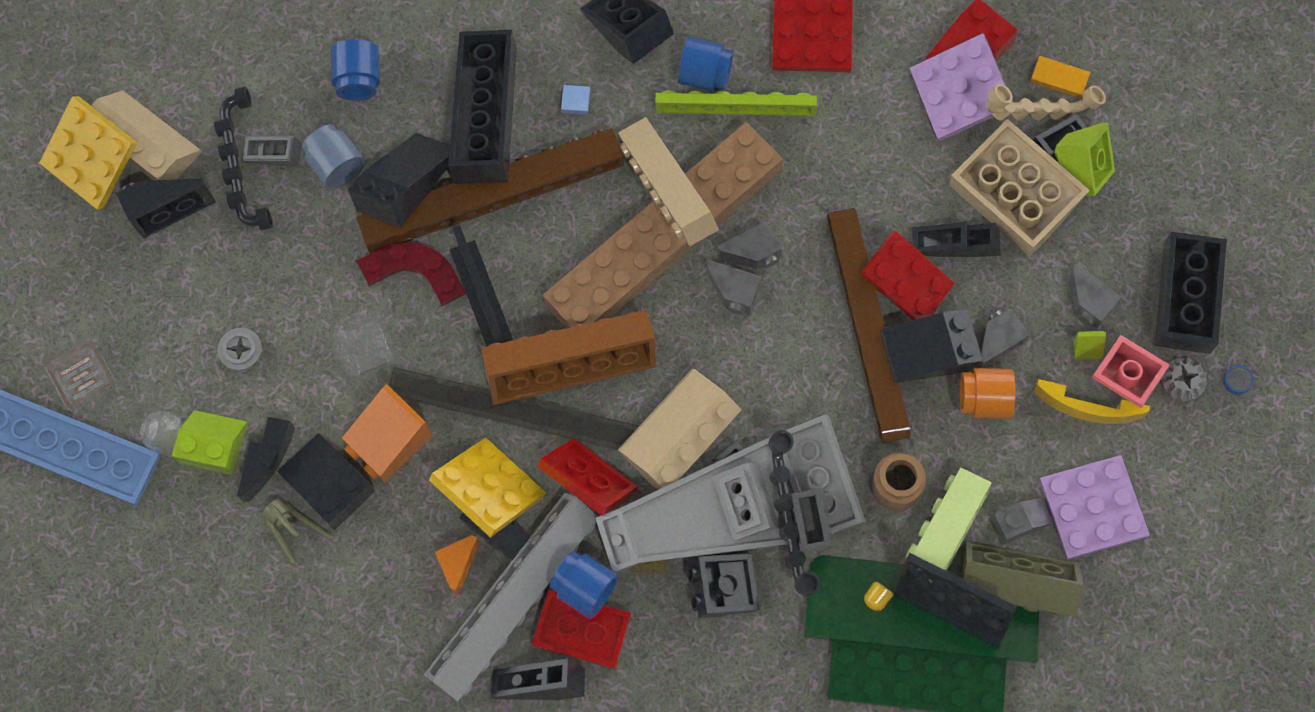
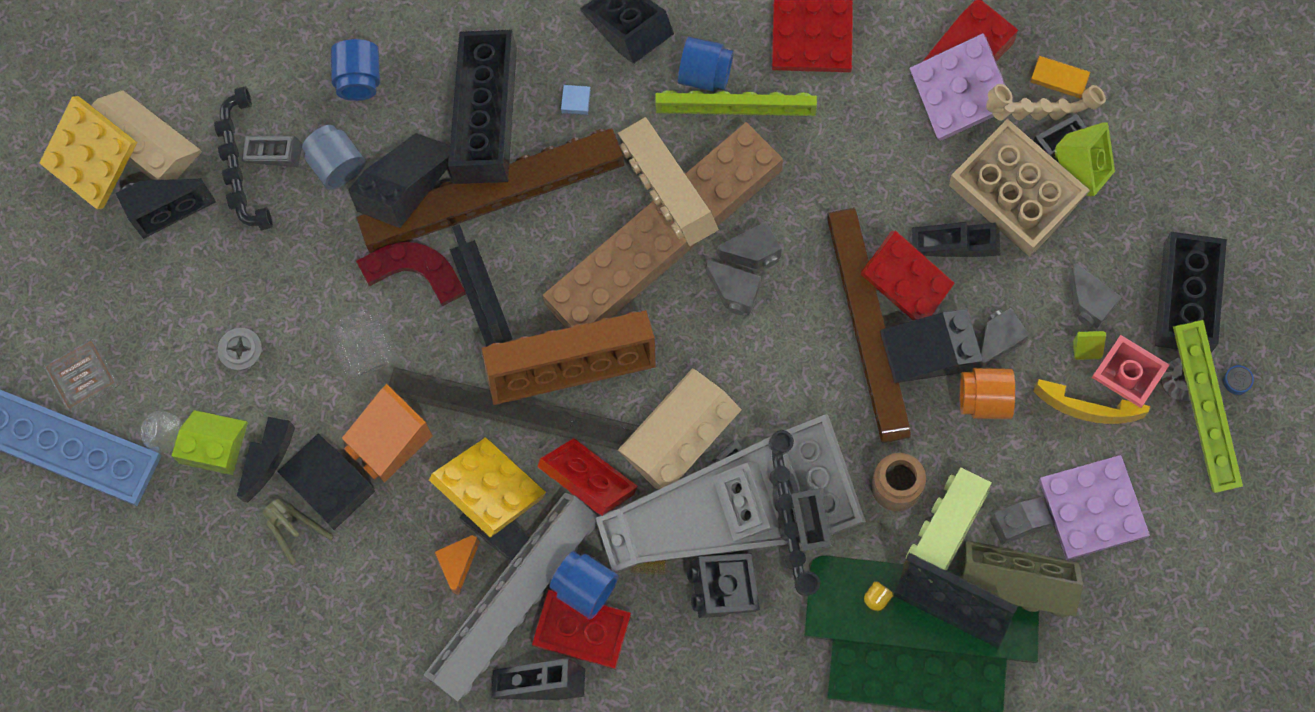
none -> lime plate [1173,320,1243,493]

